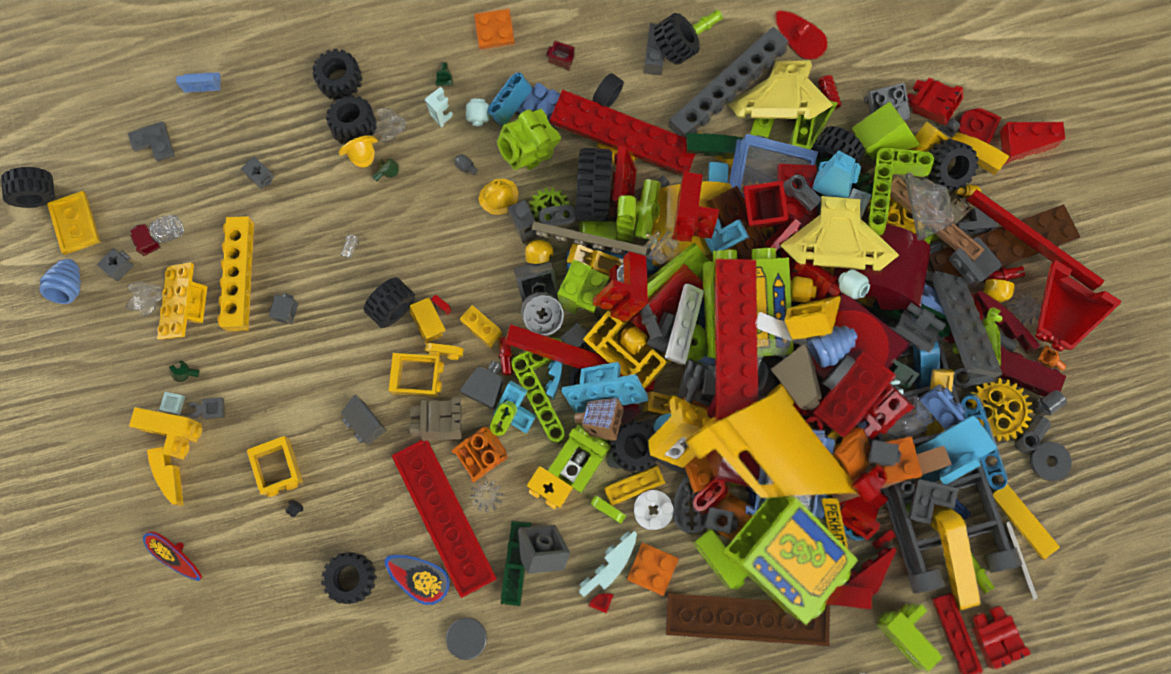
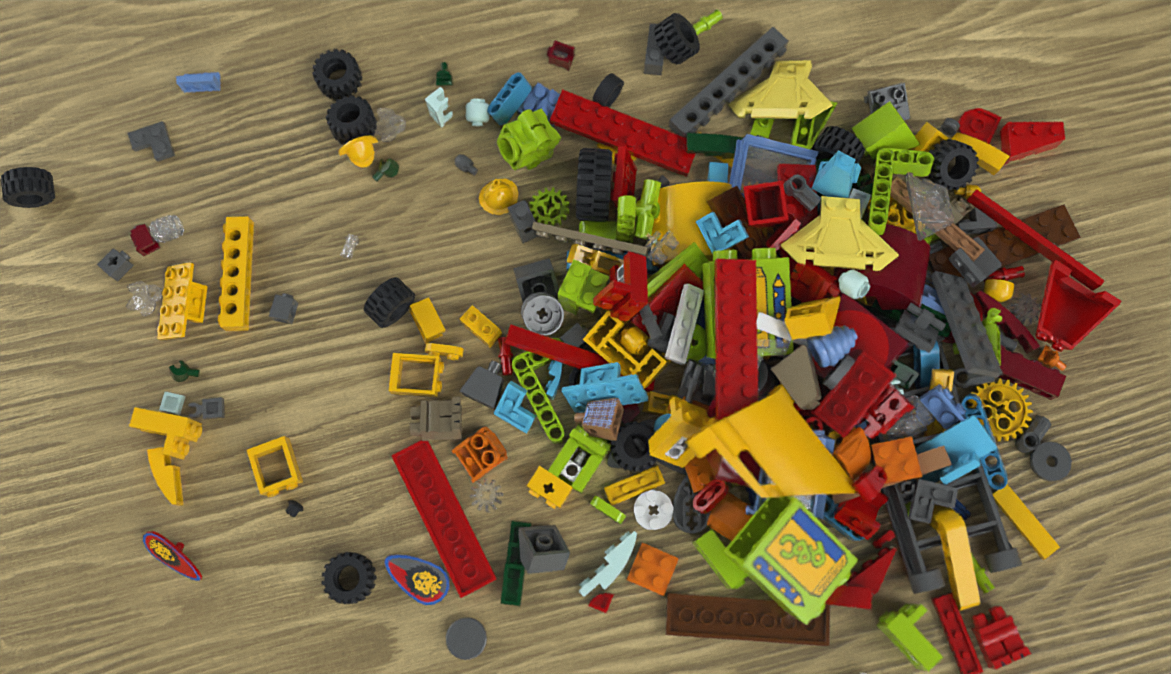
medium blue piece [39,259,81,304] -> none
yellow plate [47,191,101,255] -> none
dark grey brick [241,156,274,190] -> none
dark grey slope [341,395,387,445] -> none
red tile [431,295,452,316] -> none
orange plate [474,9,515,49] -> none
lime beam [490,401,517,436] -> none
yellow hair [525,240,554,264] -> none
dark grey plate [538,205,576,226] -> none
red brick [672,171,719,242] -> none
dark grey brick [706,508,739,535] -> none
red shield [775,10,828,60] -> none
yellow head [790,276,817,303] -> none
red piece [817,75,842,110] -> none
yellow sticker [822,498,849,550] -> none
dark grey brick [868,440,901,467] -> none
red hips [907,78,963,125] -> none
white sticker [1006,521,1038,600] -> none
dark grey piece [1032,390,1067,416] -> none

